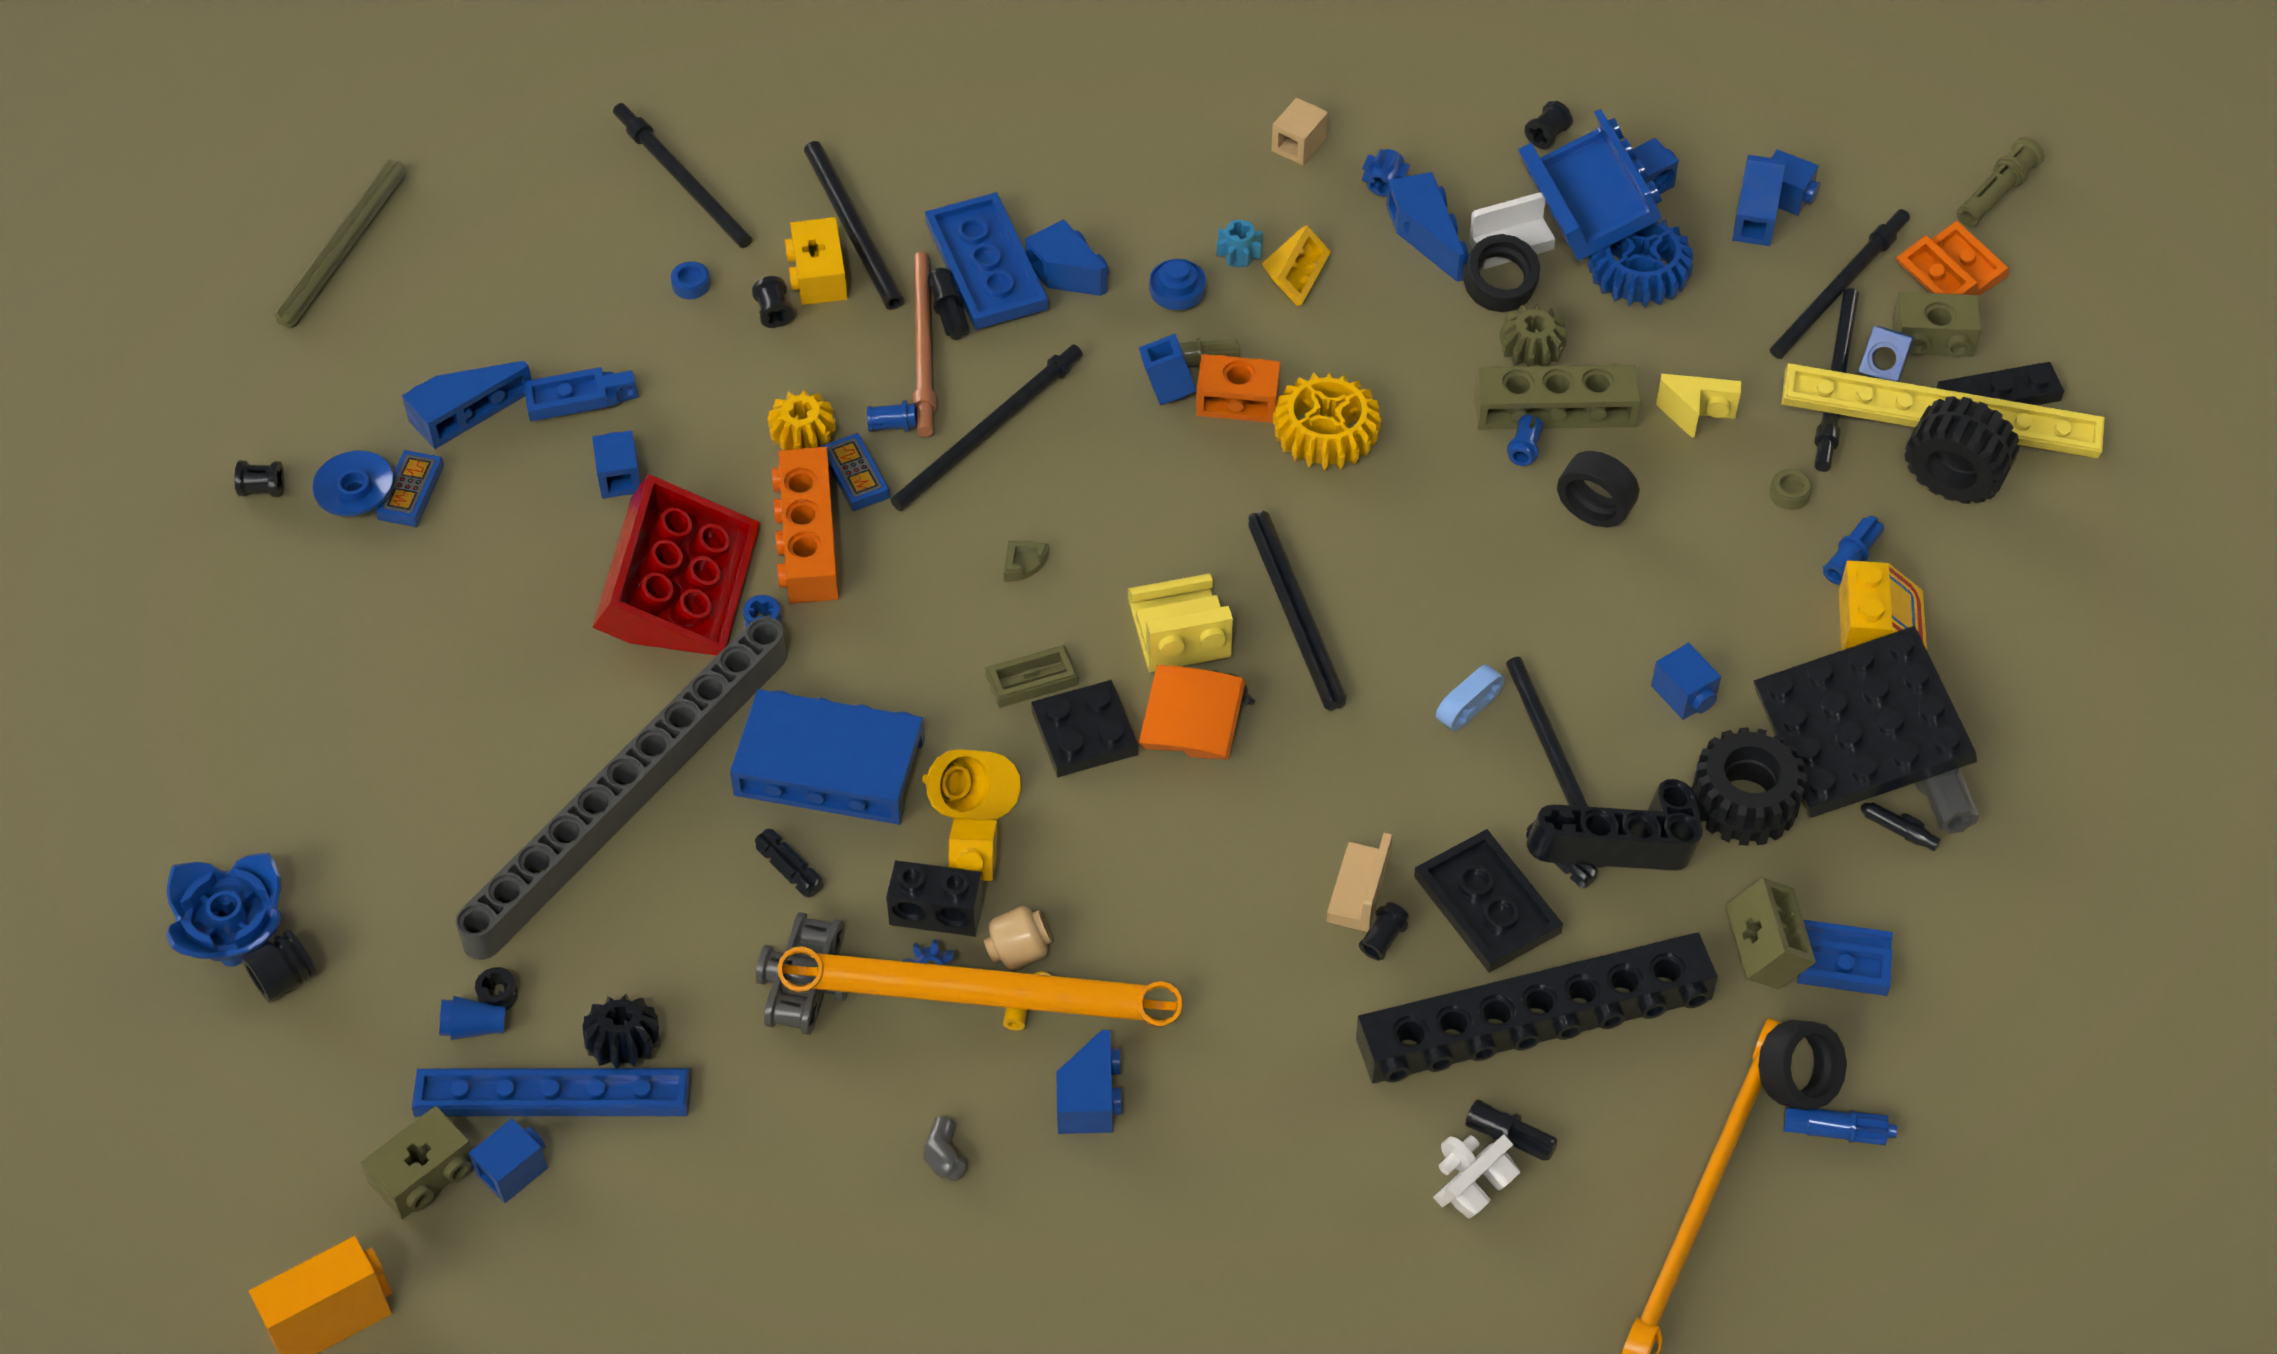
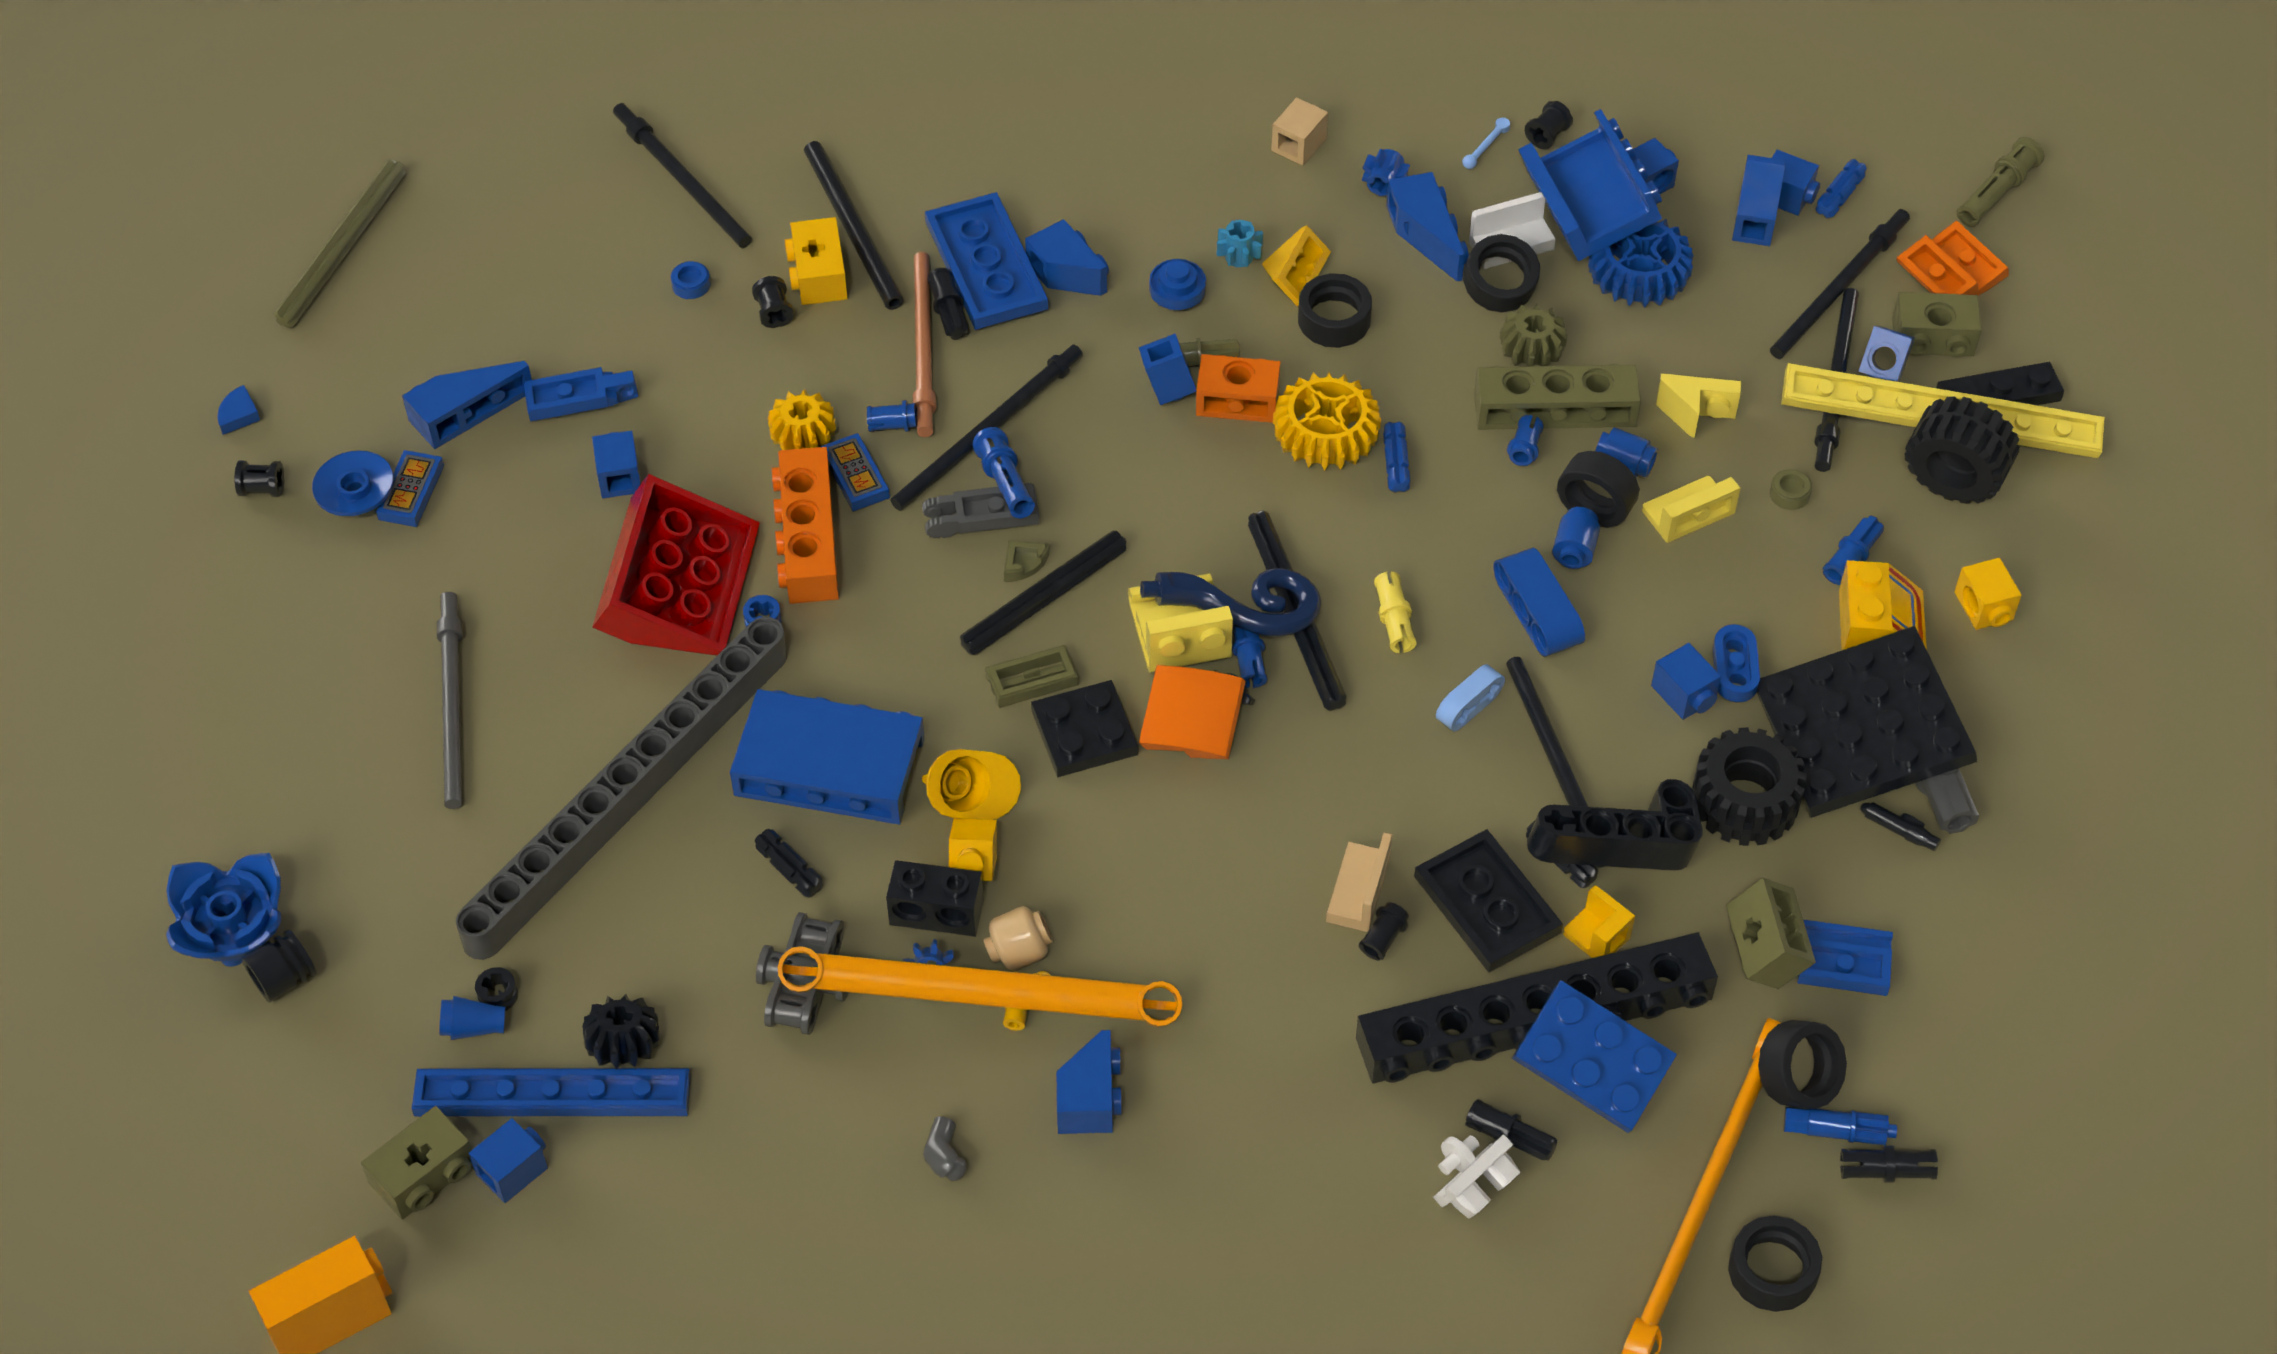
none -> blue tile [217,385,260,435]
none -> dark grey bar [437,592,462,809]
none -> dark grey hinge [922,483,1039,539]
none -> black axle [960,530,1126,655]
none -> blue pin [972,427,1035,518]
none -> dark blue plant [1140,568,1321,636]
none -> blue axle [1232,625,1267,688]
none -> black tyre [1298,273,1372,348]
none -> light yellow pin [1374,571,1417,653]
none -> blue axle [1383,422,1411,492]
none -> light blue hinge [1462,118,1510,169]
none -> blue beam [1493,547,1585,657]
none -> blue plate [1512,980,1677,1133]
none -> blue brick [1552,507,1600,569]
none -> yellow panel [1563,885,1635,958]
none -> blue brick [1595,427,1658,478]
none -> light yellow panel [1642,476,1741,543]
none -> blue plate [1713,624,1760,702]
none -> black tyre [1728,1215,1823,1312]
none -> blue axle [1816,159,1867,218]
none -> black pin [1840,1145,1938,1183]
none -> yellow brick [1954,557,2022,630]

